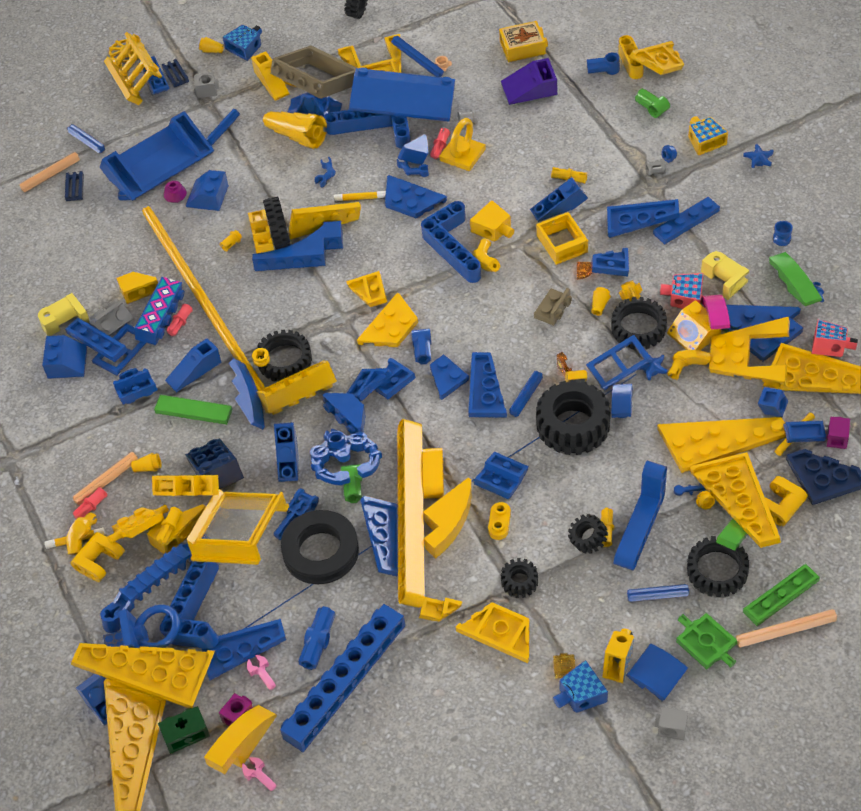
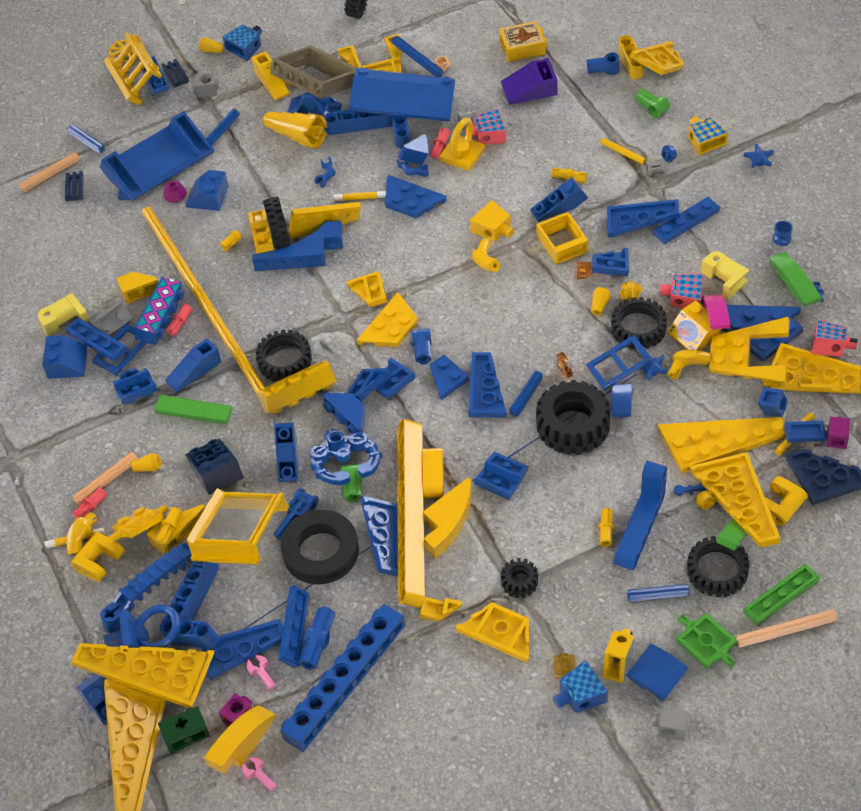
yellow slope [152,475,219,496] -> none
blue slope [229,358,265,430] -> none
yellow bush [252,348,270,367] -> none
blue beam [421,201,481,283] -> none
yellow plate [488,502,511,540] -> none
dark tan bracket [534,288,572,326] -> none
yellow slope [565,370,587,383] -> none
black tyre [568,514,608,554] -> none
none -> blue tile [278,585,309,668]
none -> torso [465,108,506,144]
none -> yellow bar [600,138,647,165]

